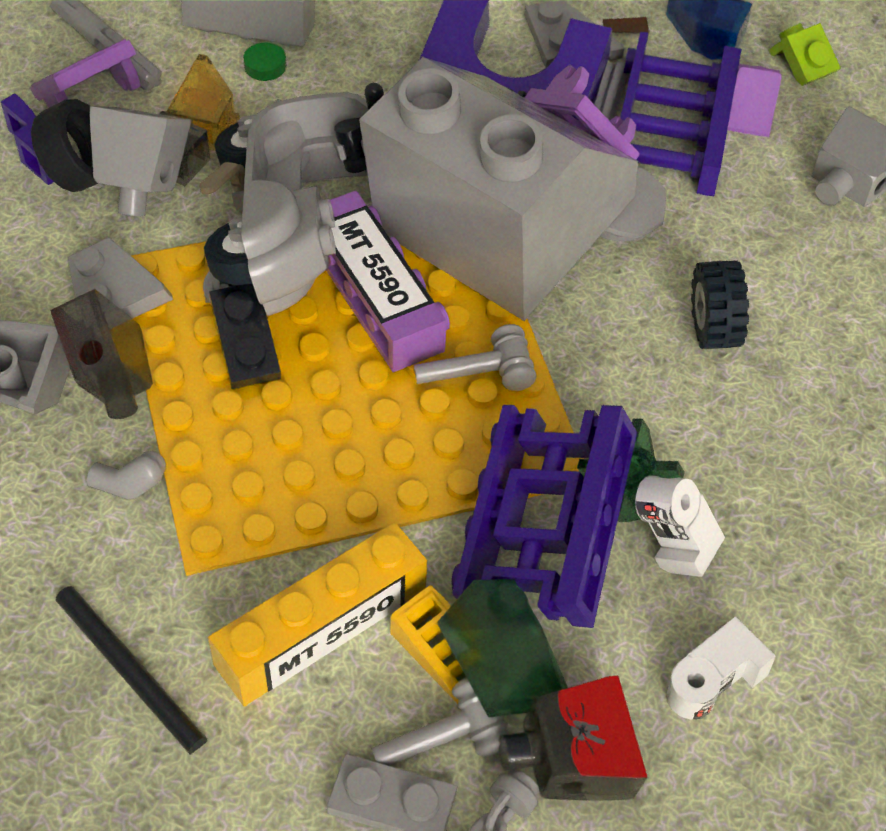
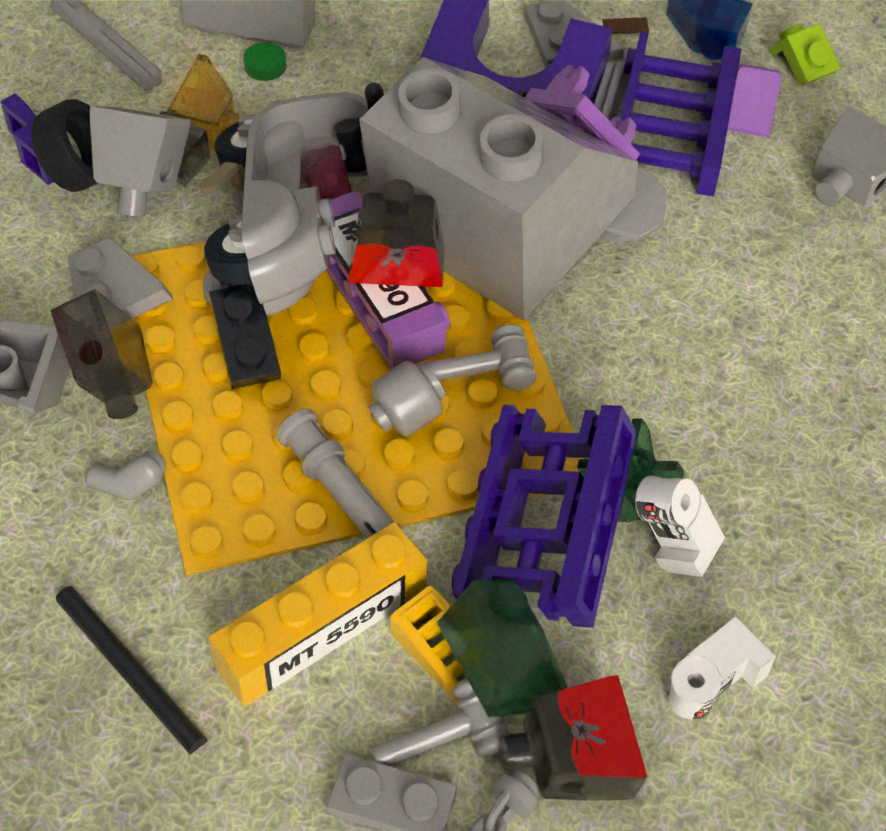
medium lavender piece [30,39,141,108] -> none
black wheel [691,260,749,349] -> none
none -> light grey pin [276,408,400,539]
none -> clear pink bracket [303,145,352,200]
none -> torso [349,179,444,287]
none -> light grey head [367,361,447,436]

